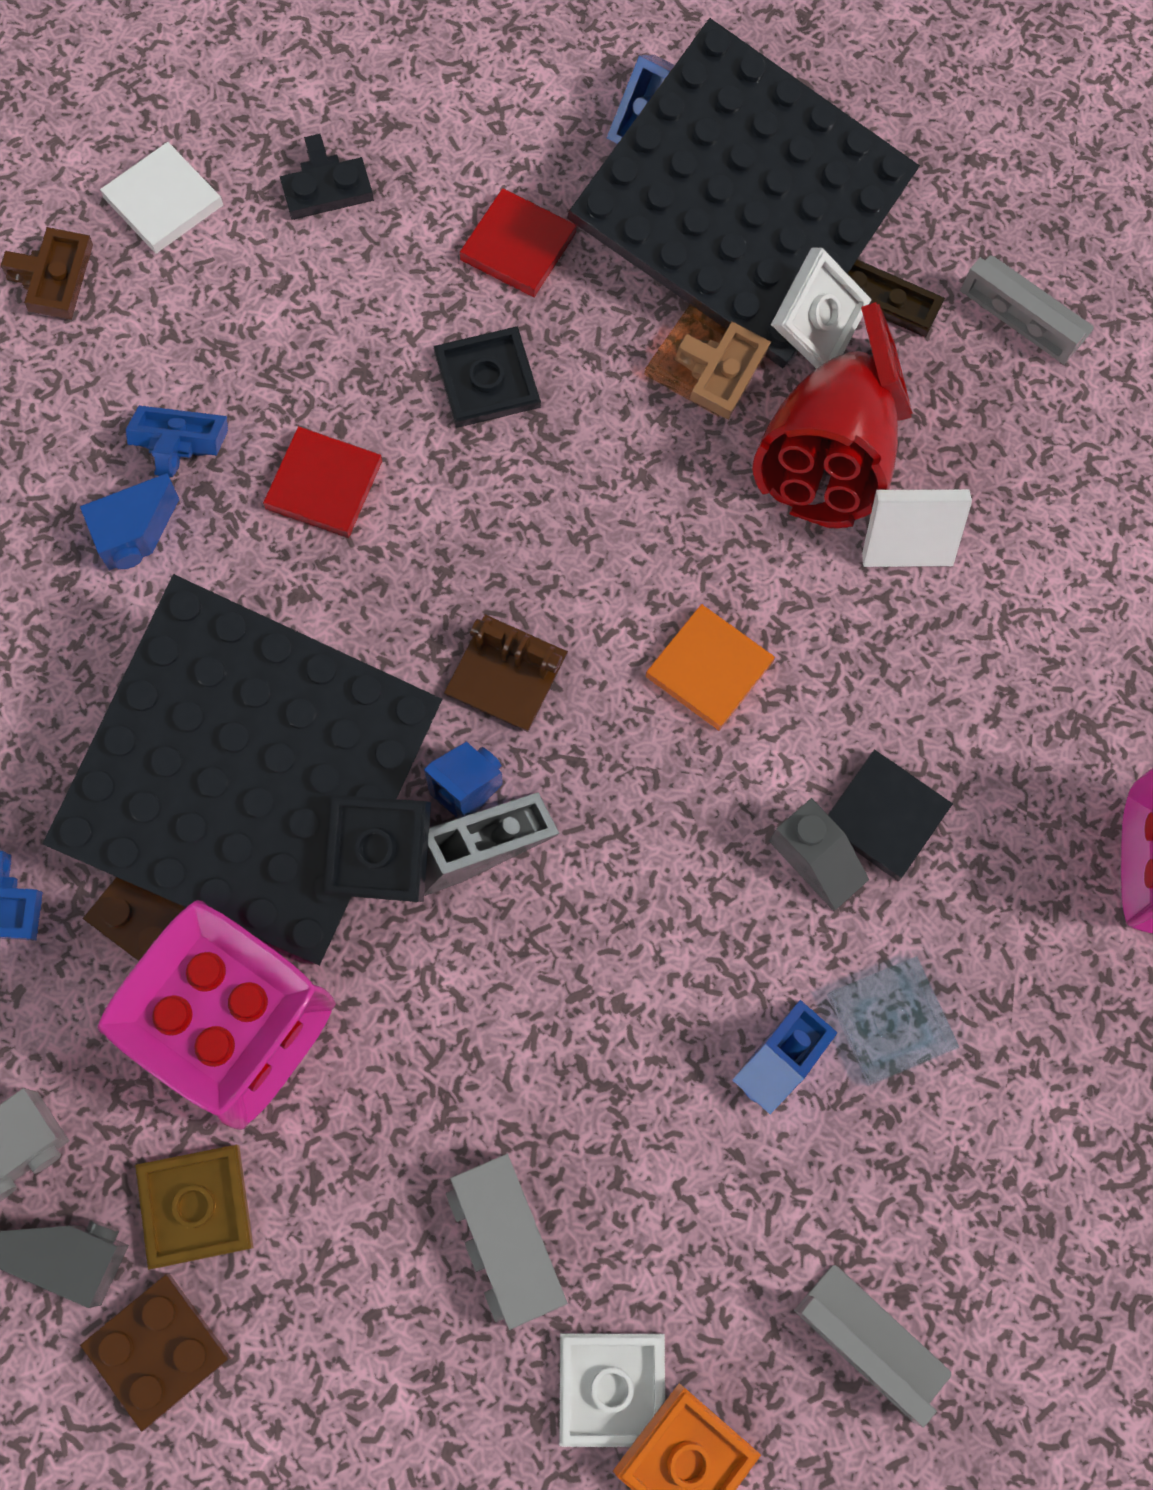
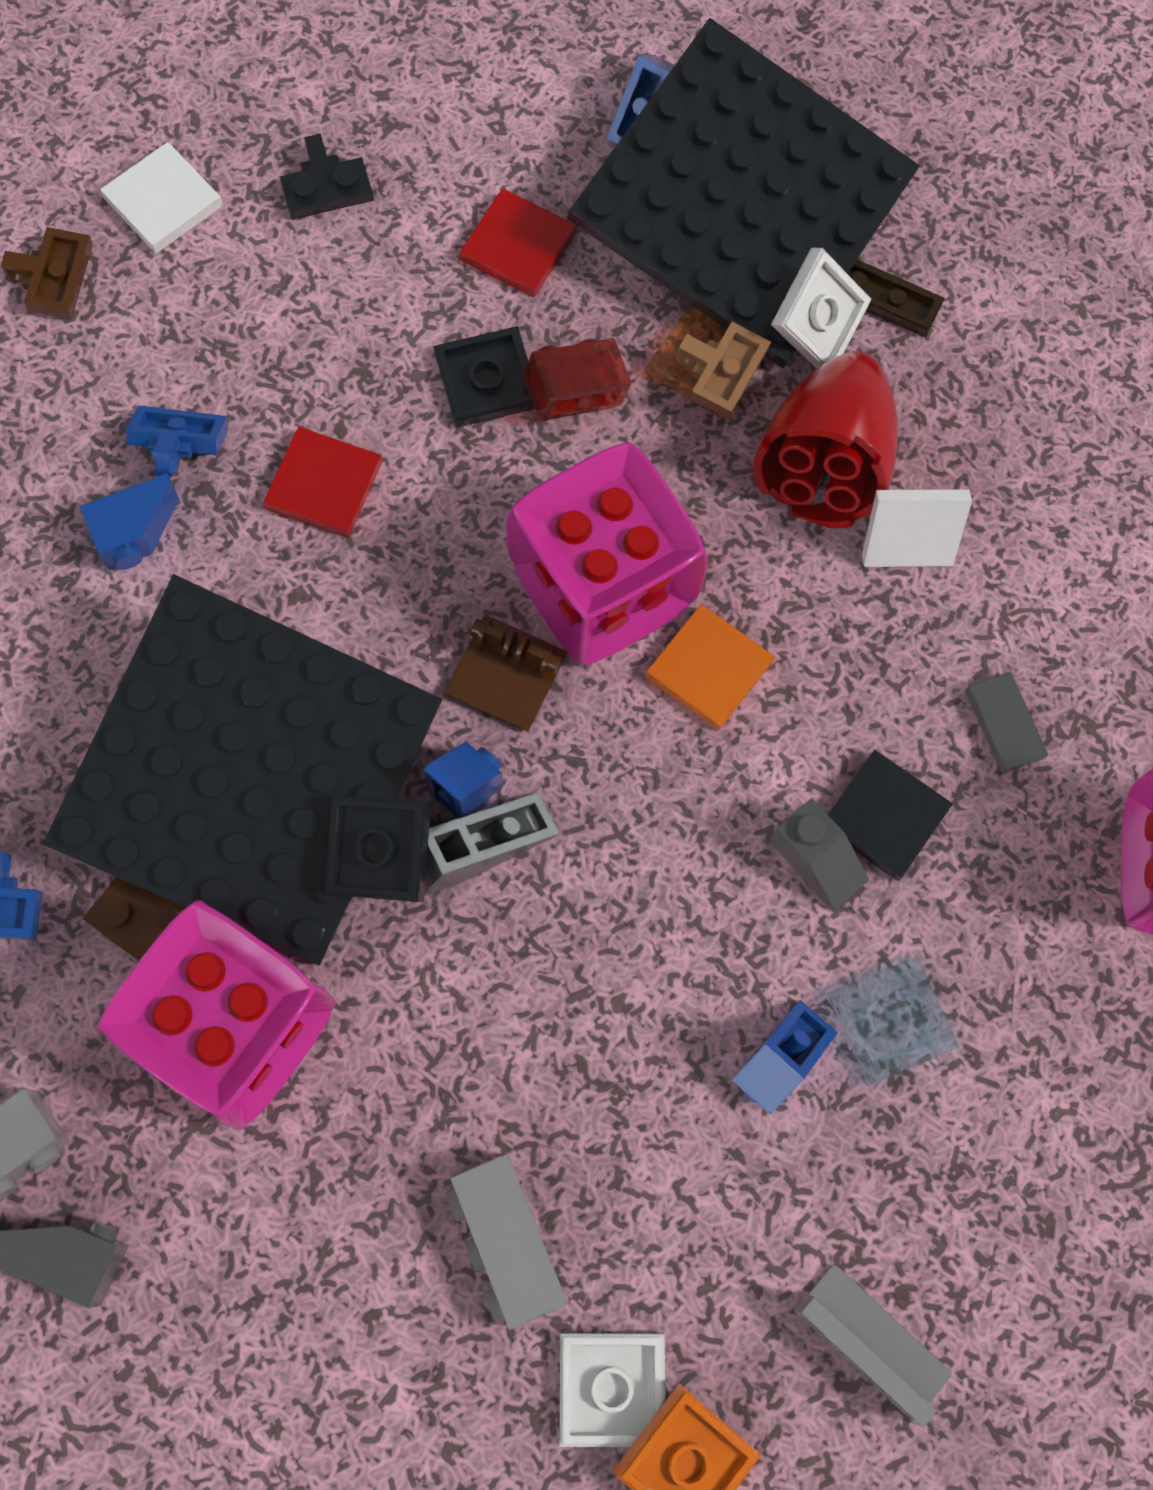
reddish brown plate [80,1274,231,1432] -> none
pearl gold tile [135,1144,254,1270] -> none
red tile [861,302,913,421] -> none
light grey panel [960,256,1094,365] -> none
none -> dark pink piece [506,442,708,666]
none -> clear red brick [523,338,632,422]
none -> dark grey tile [965,671,1048,774]

